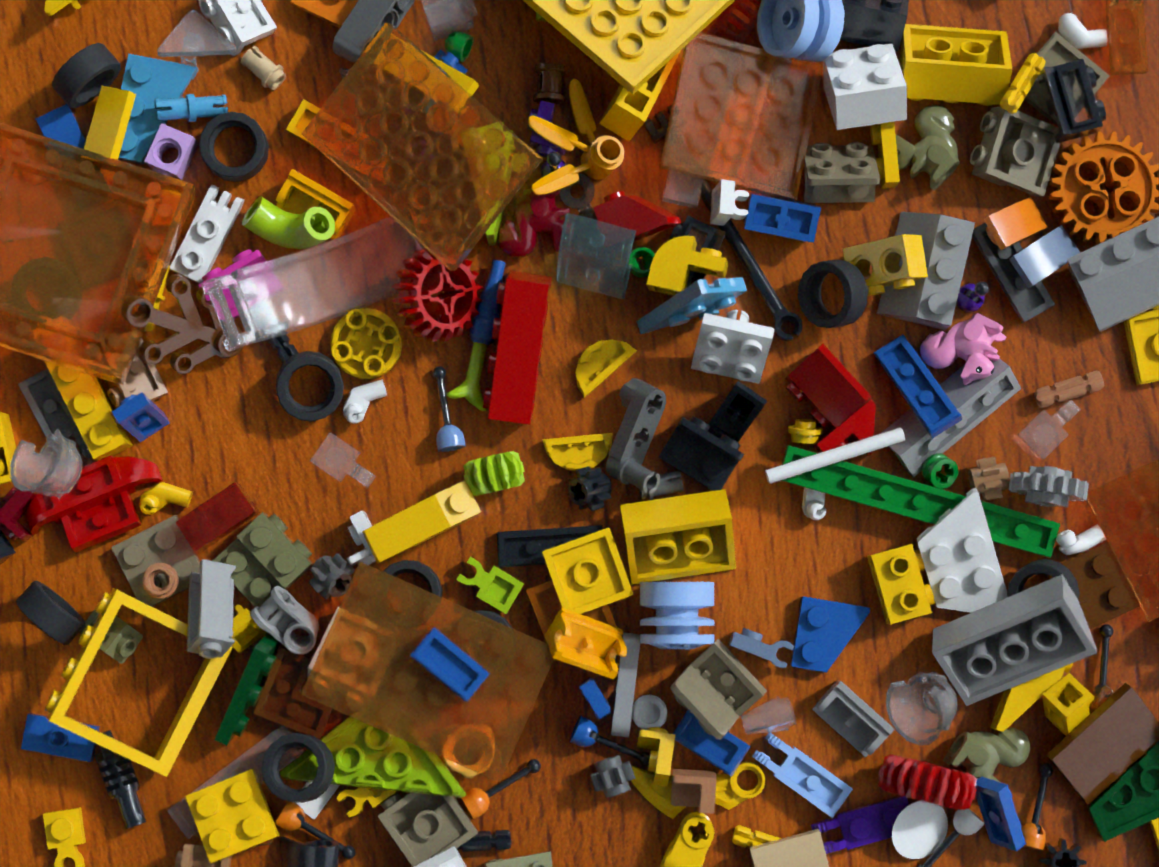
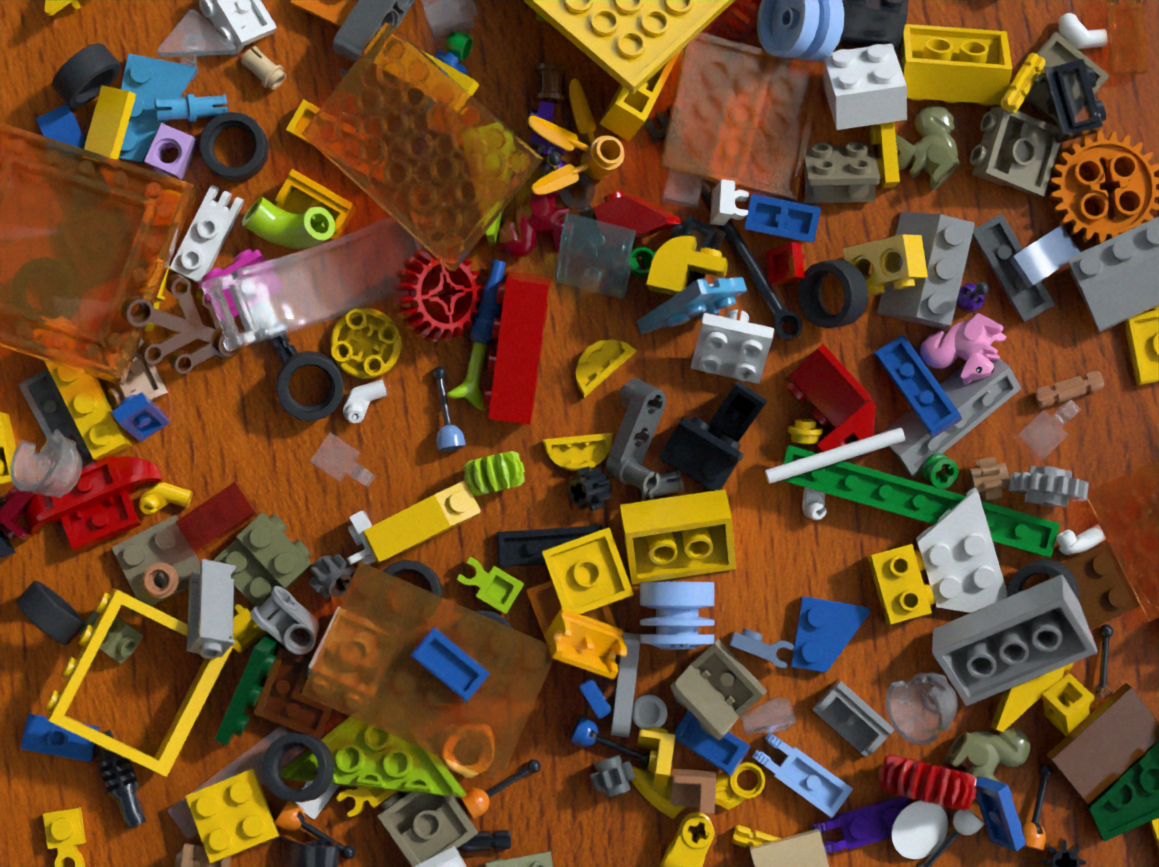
orange slope [984,197,1048,250] -> none
none -> red tile [765,242,805,286]

